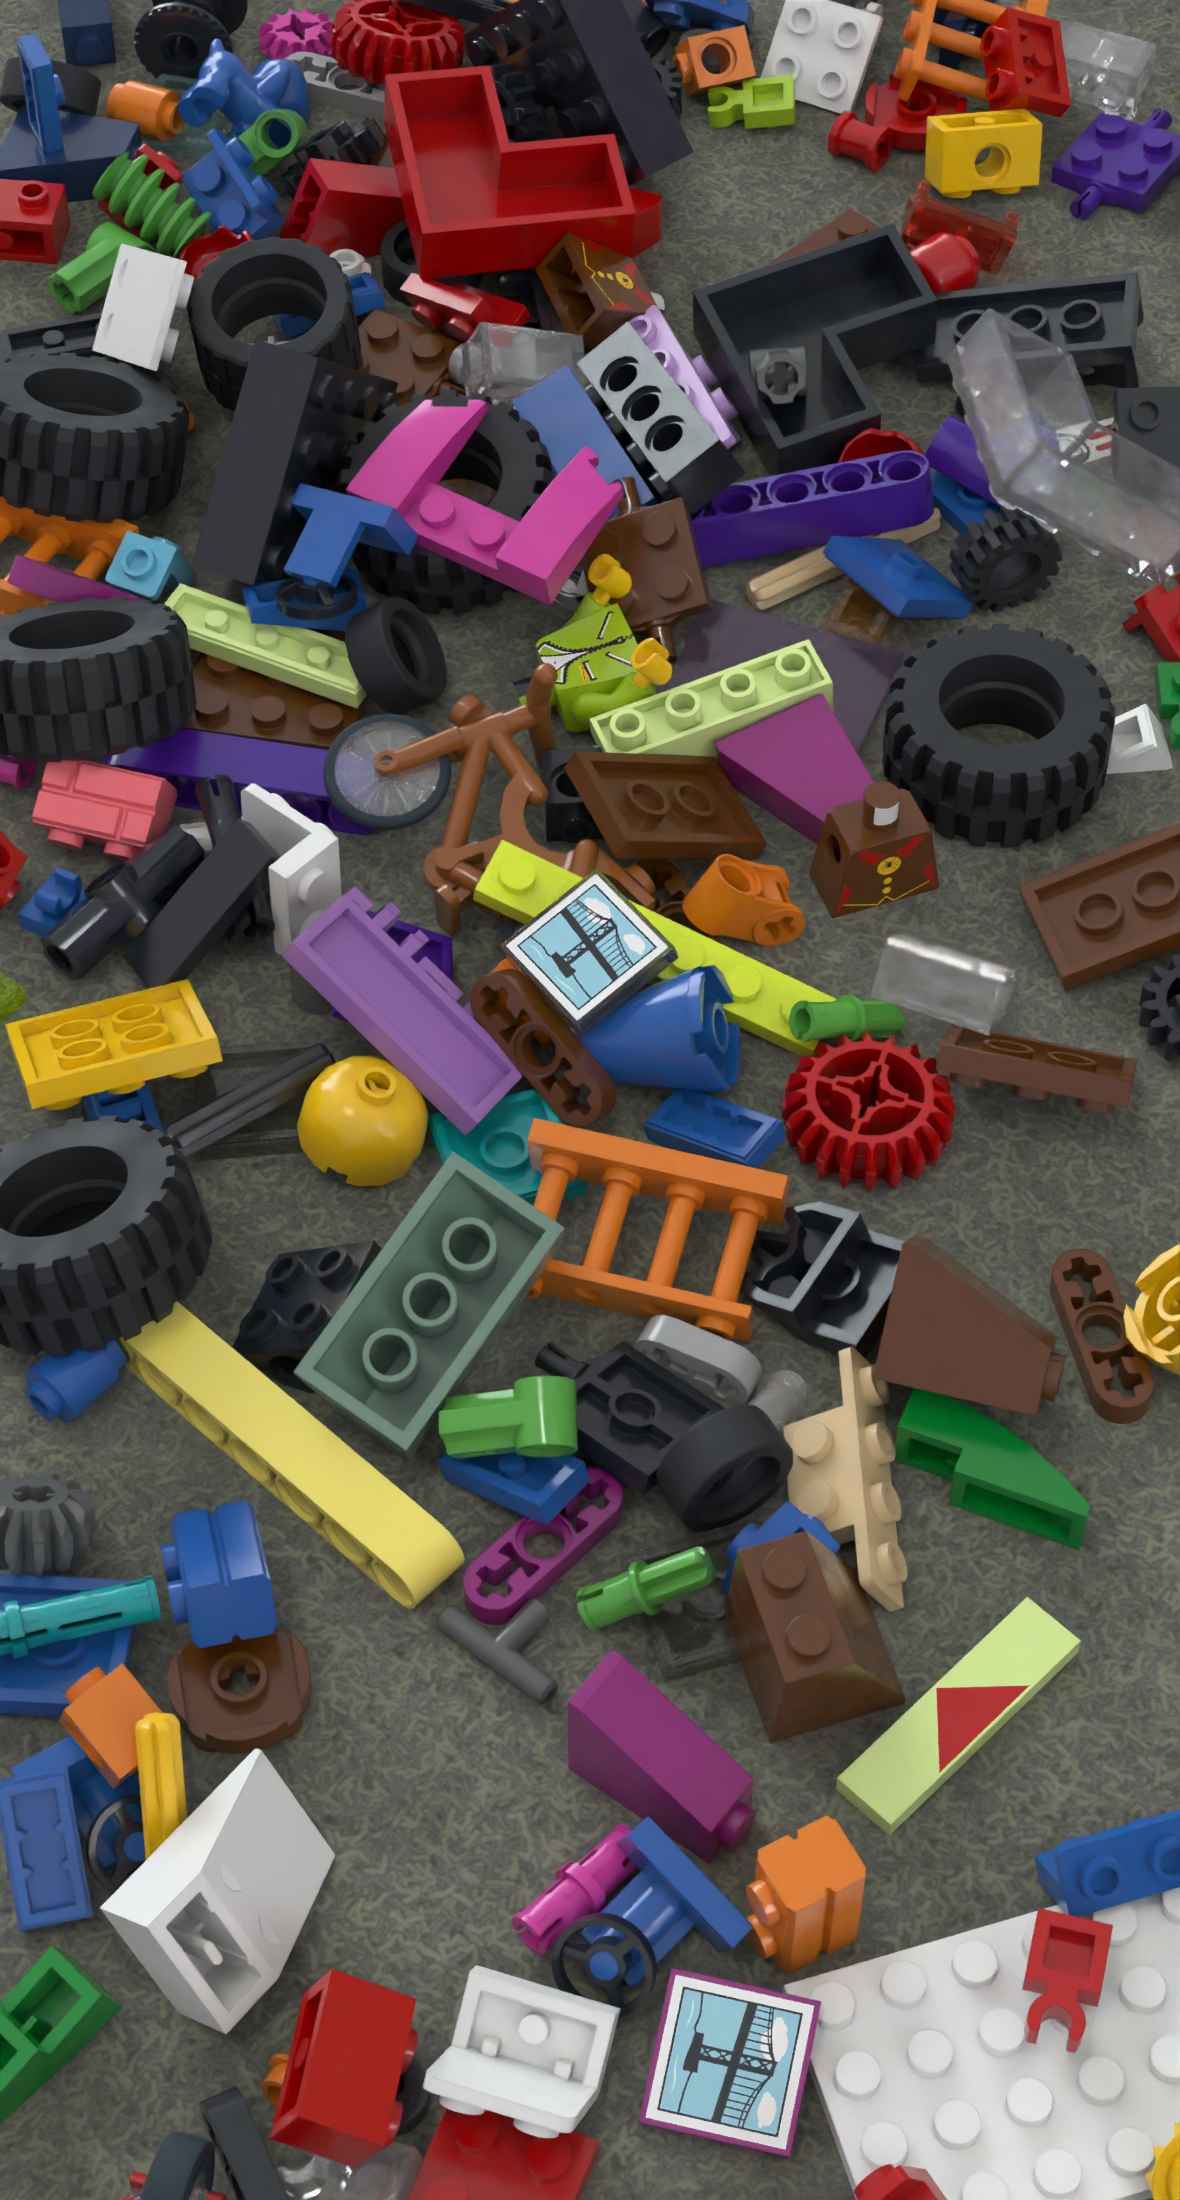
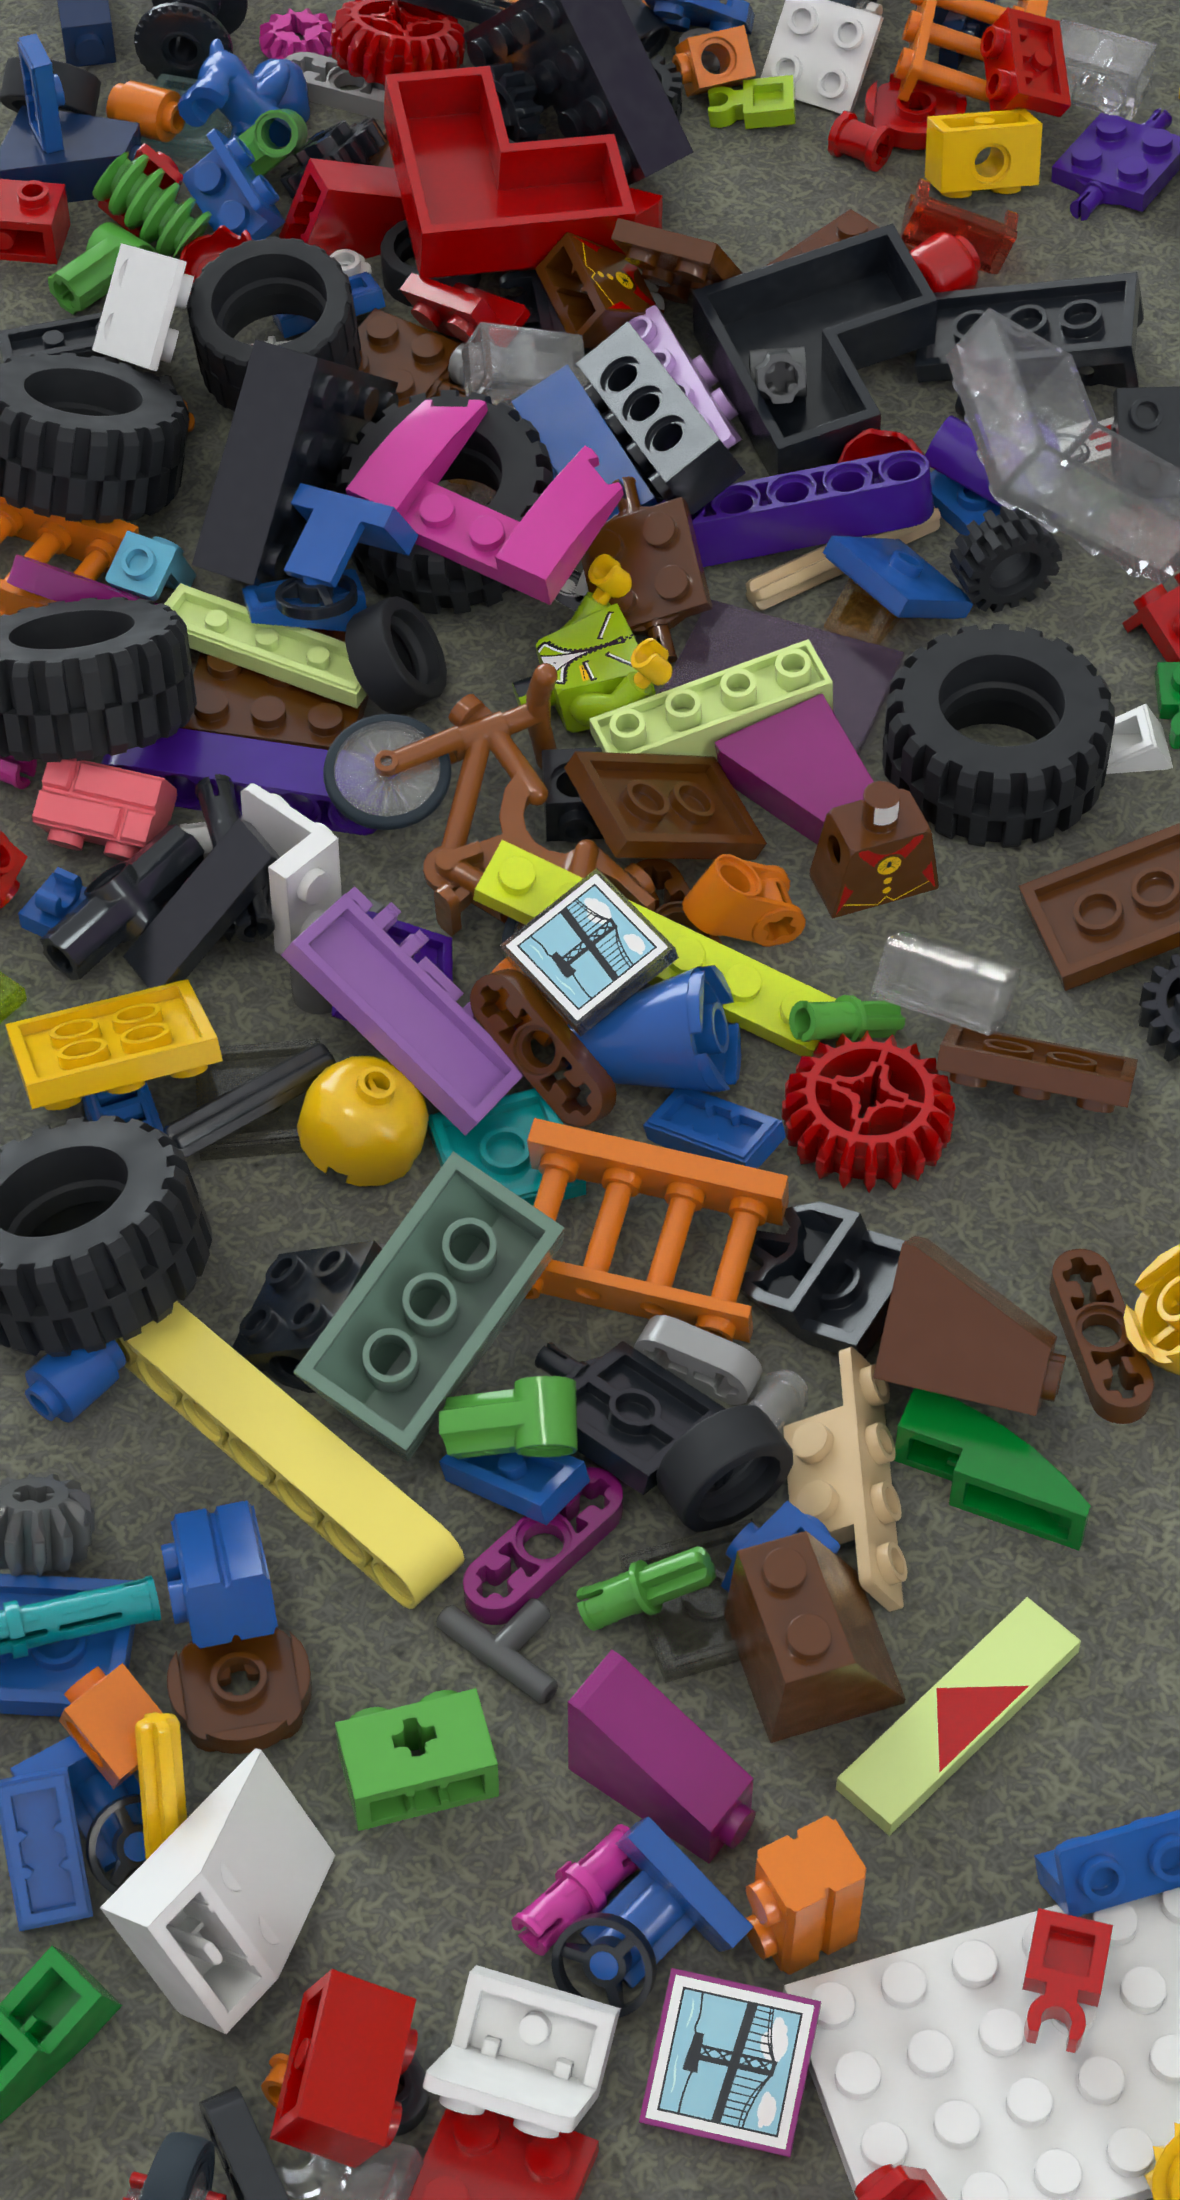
none -> bright green brick [335,1688,499,1831]
none -> reddish brown plate [611,218,743,304]

